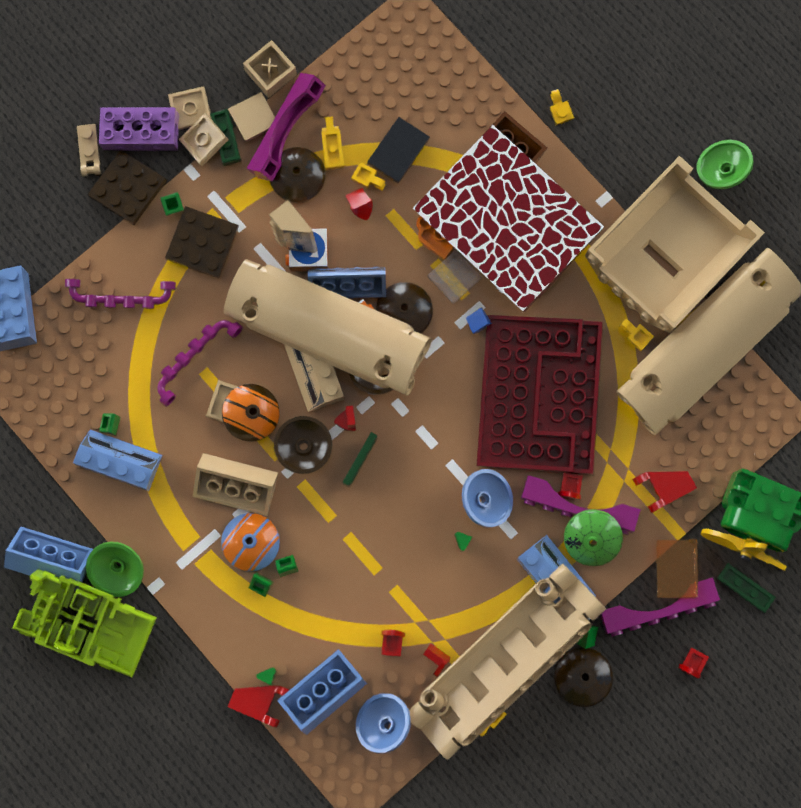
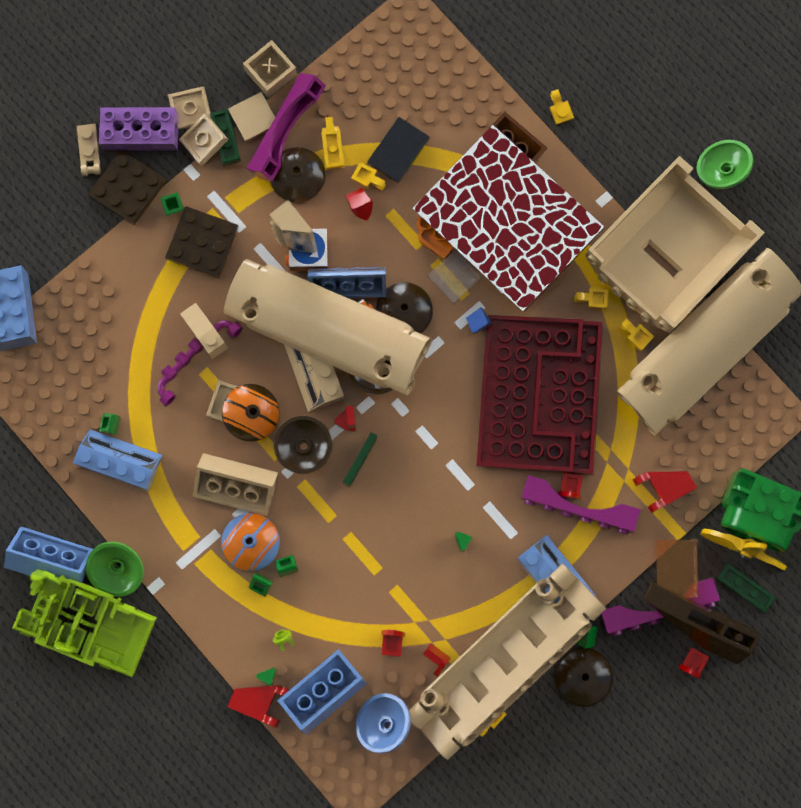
magenta bar [65,279,176,309] -> none
medium blue dish [462,469,513,528] -> none
bright green dish [564,509,623,566] -> none
none -> tan slope [180,303,228,359]
none -> lime plate [273,629,294,651]
none -> yellow plate [574,288,608,309]
none -> dark brown wedge [643,582,761,664]

